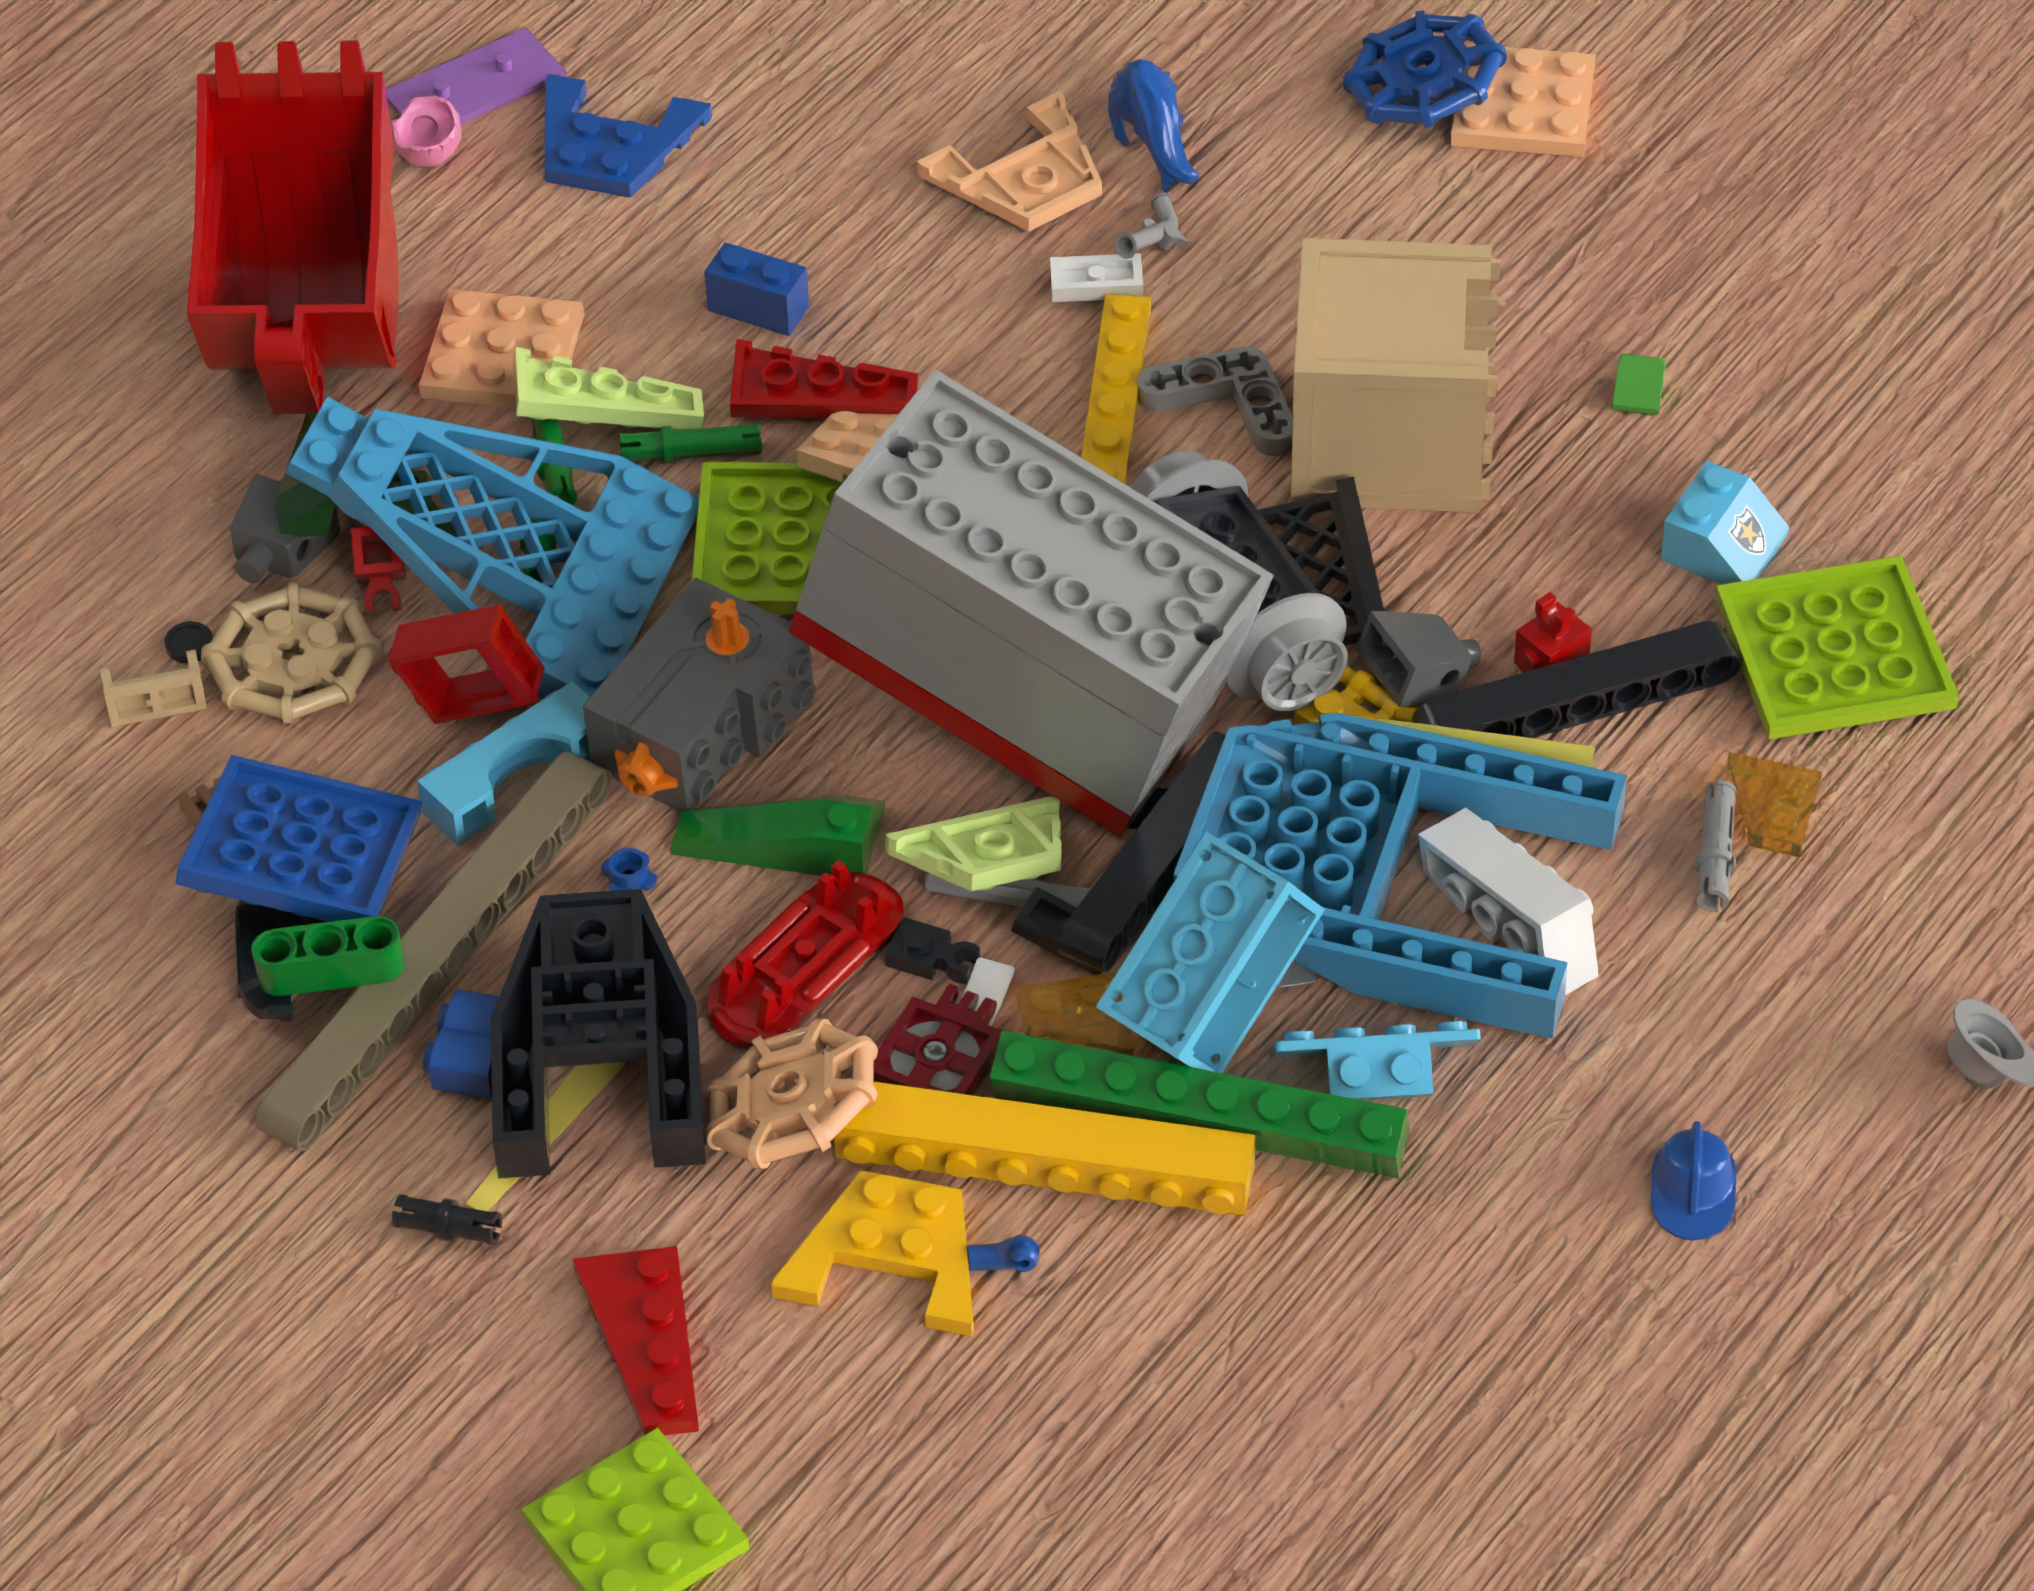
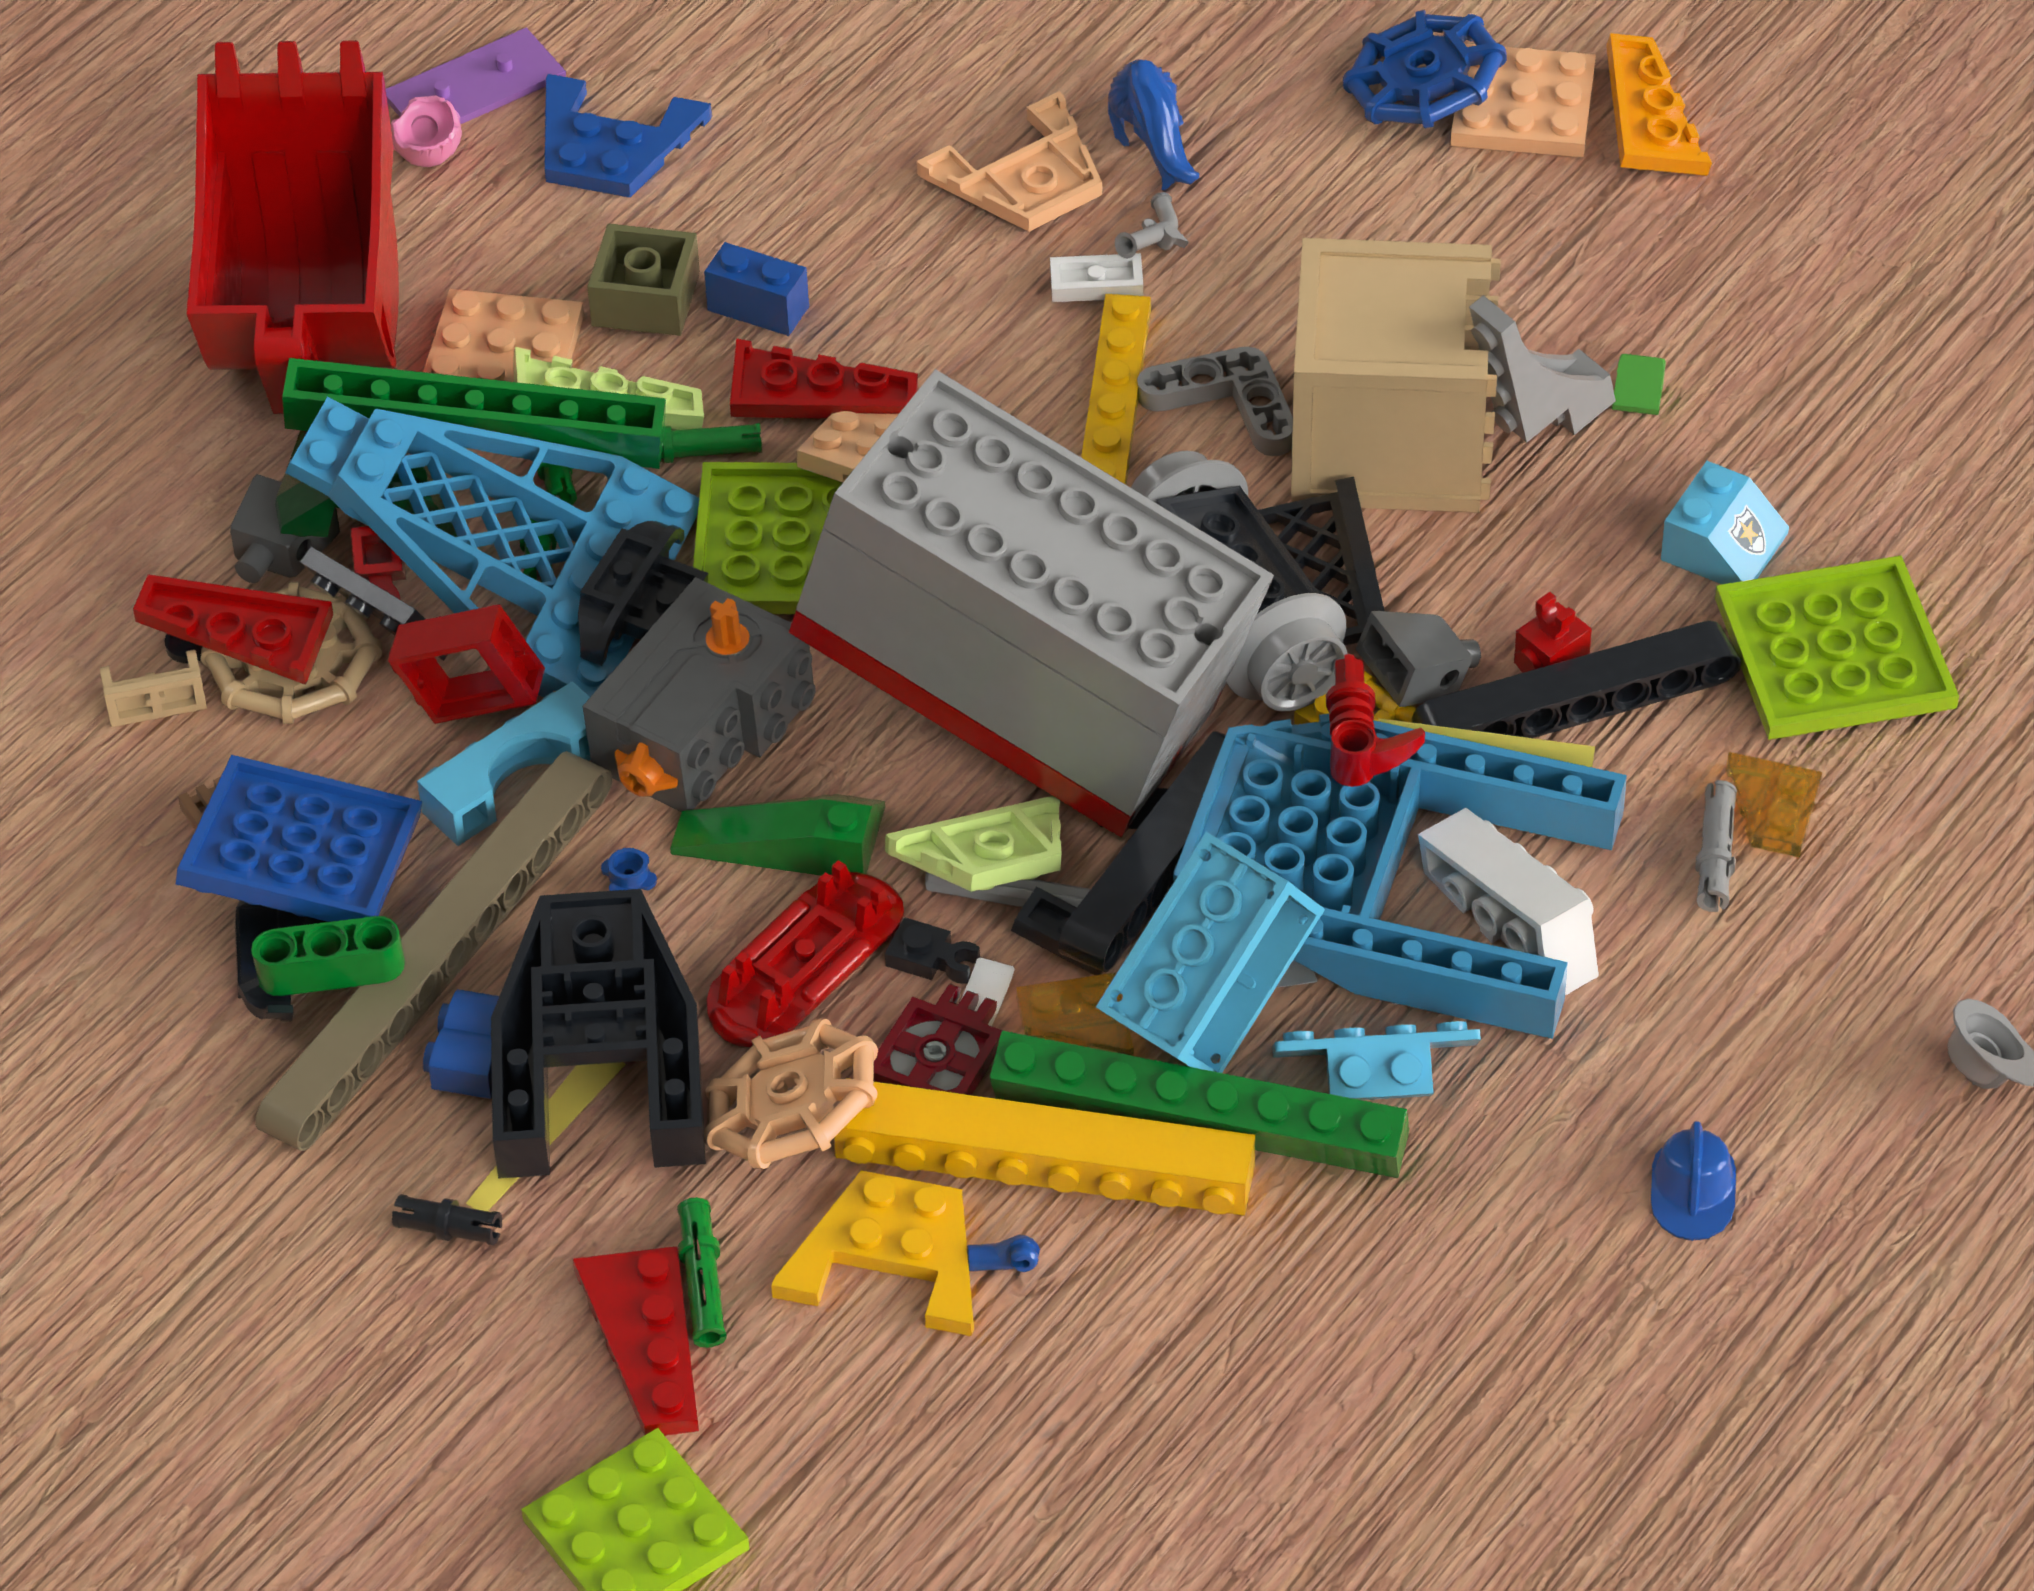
none -> red wing [133,574,334,685]
none -> green brick [282,358,666,469]
none -> wing [300,547,448,661]
none -> black plate [578,521,708,666]
none -> olive brick [587,224,700,336]
none -> green pin [677,1197,727,1348]
none -> red piece [1326,654,1425,787]
none -> light grey arch [1469,295,1616,443]
none -> light orange wing [1606,33,1712,176]

